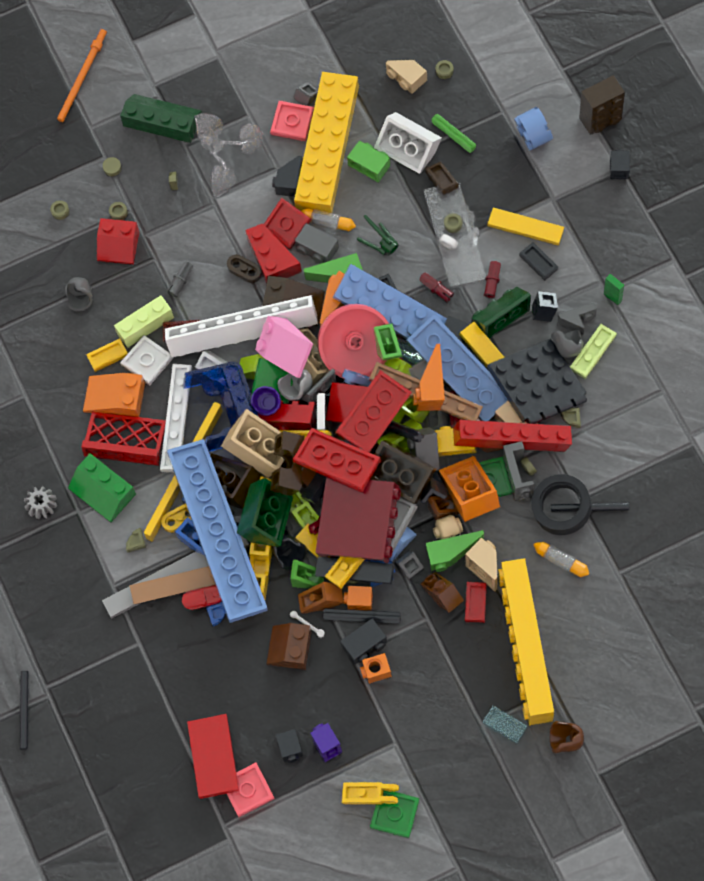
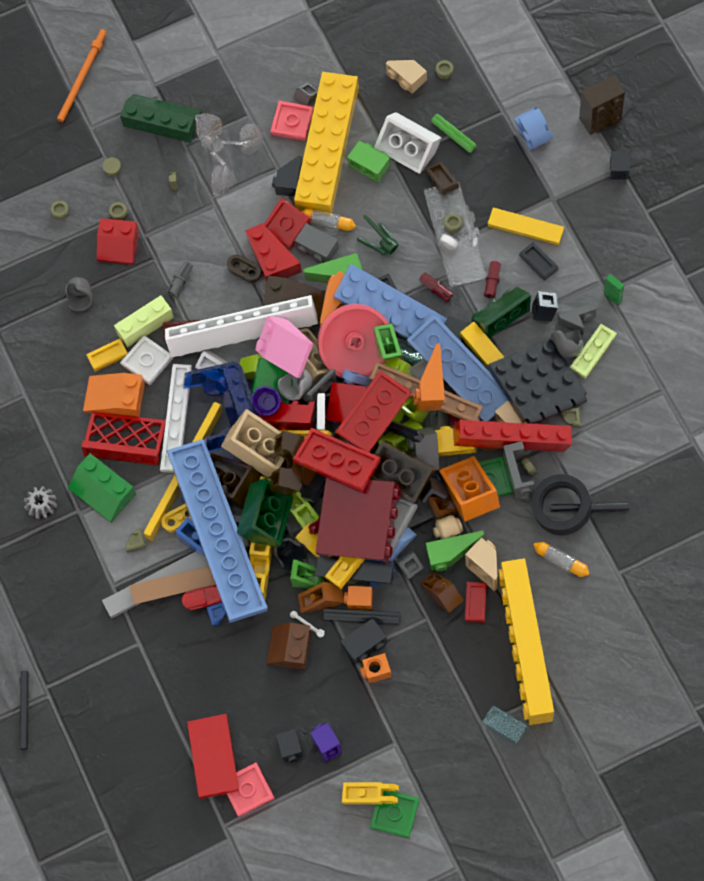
reddish brown hair [550,721,584,753] -> none

